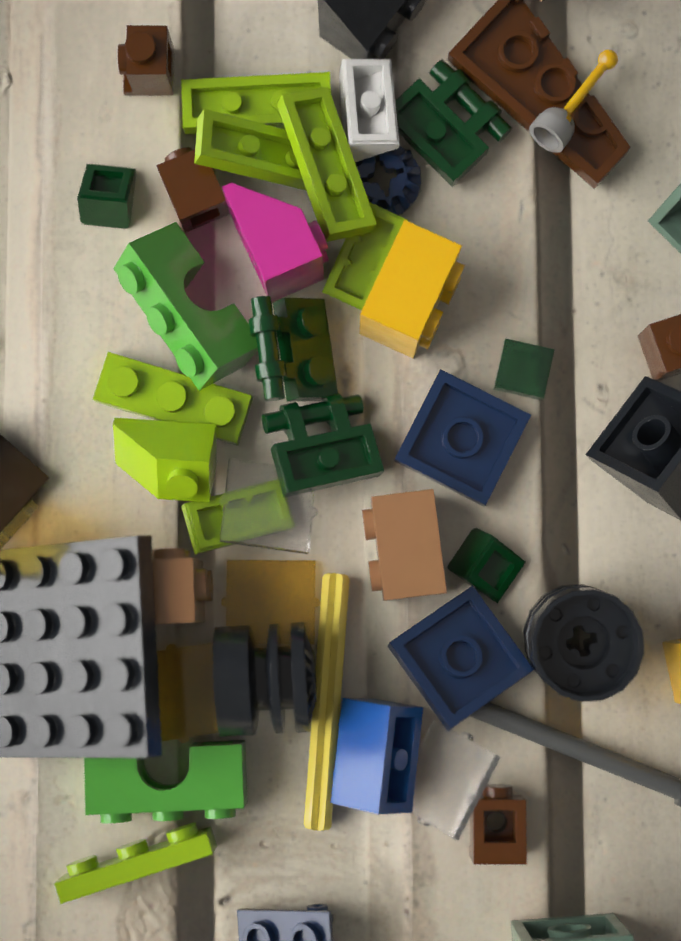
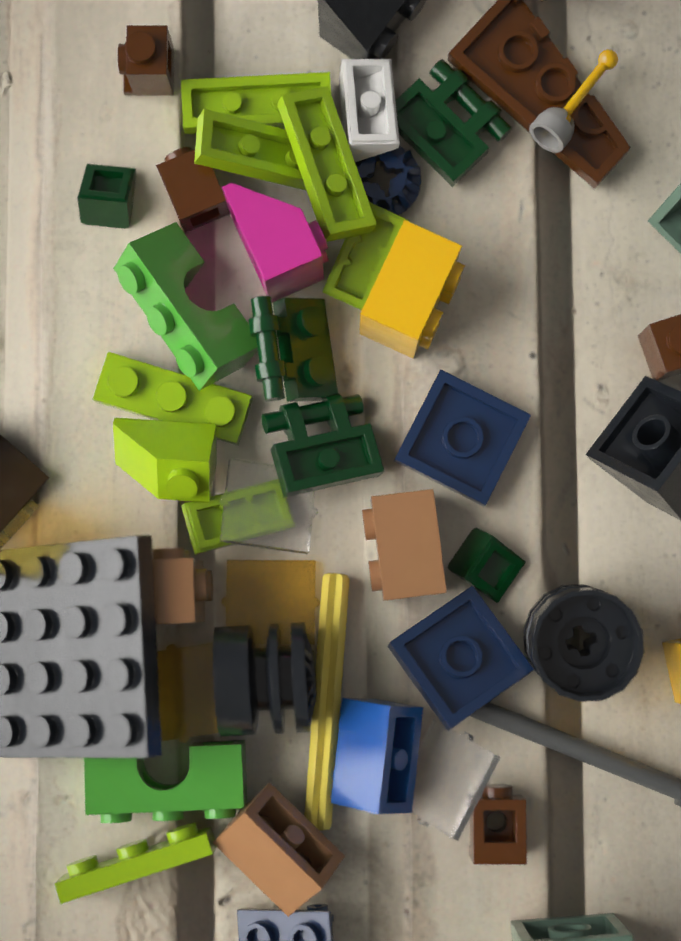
clear green tile [493,338,555,401] -> none
none -> medium nougat brick [213,782,345,917]

